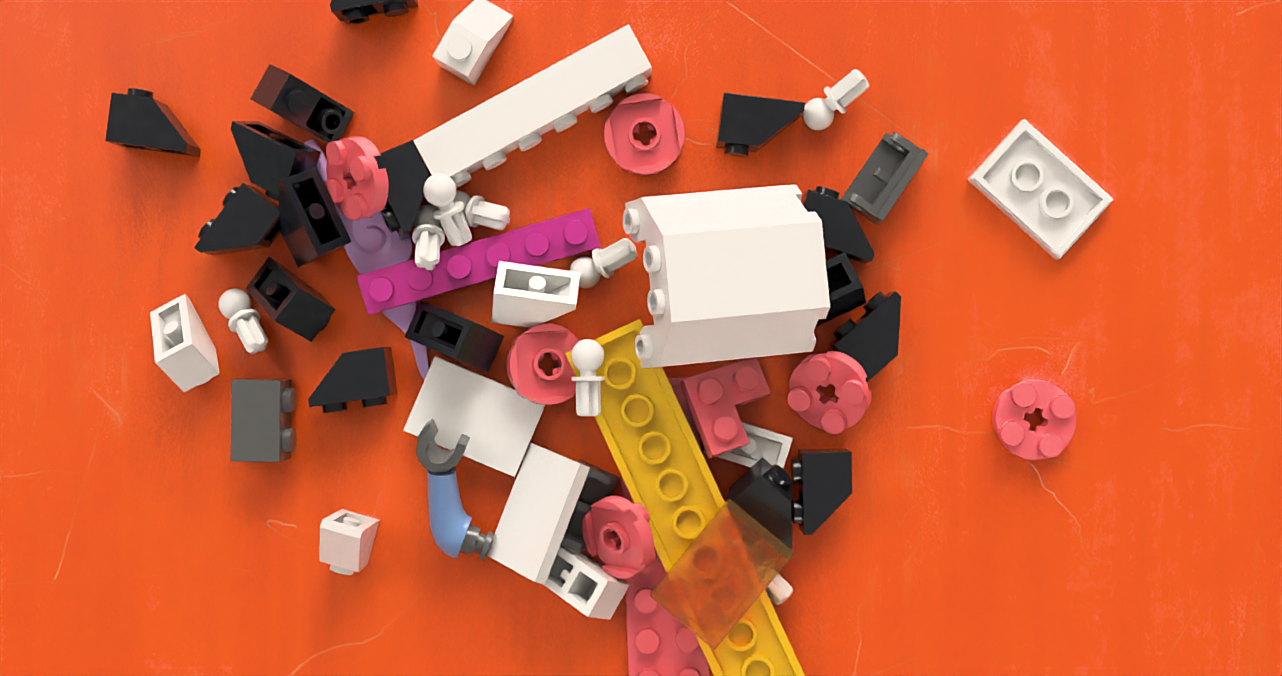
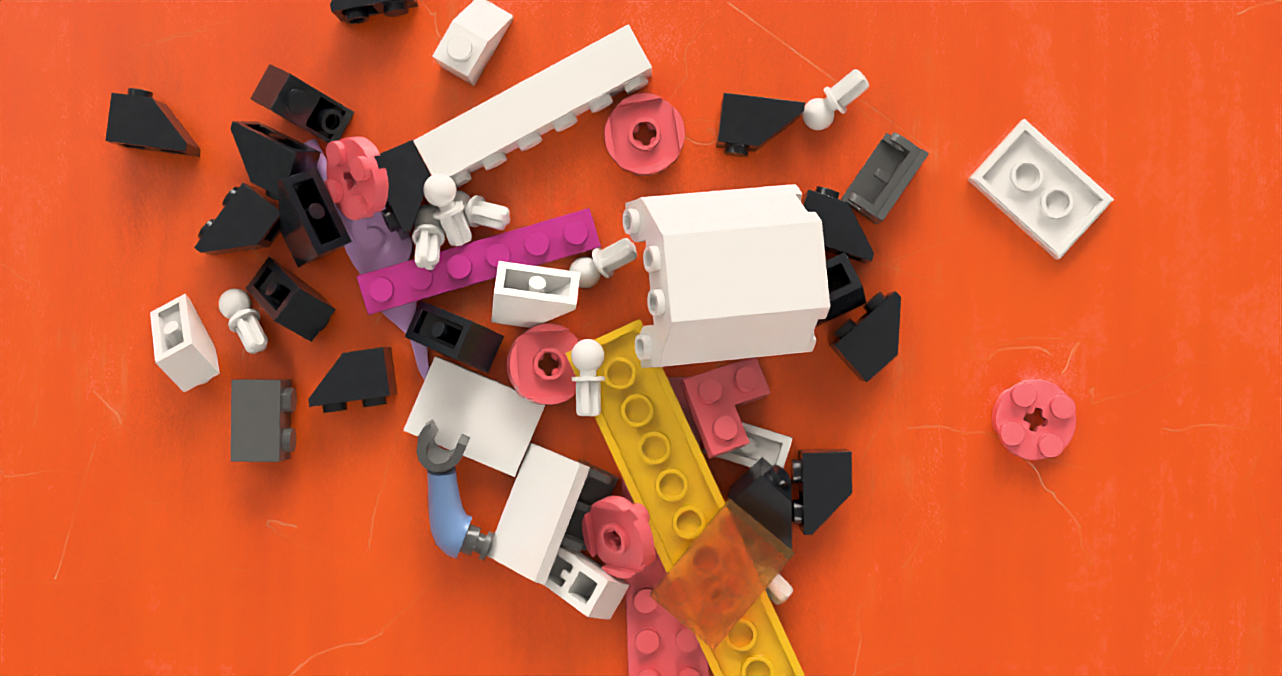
white slope [319,509,380,575] -> none
coral plate [787,351,872,434] -> none

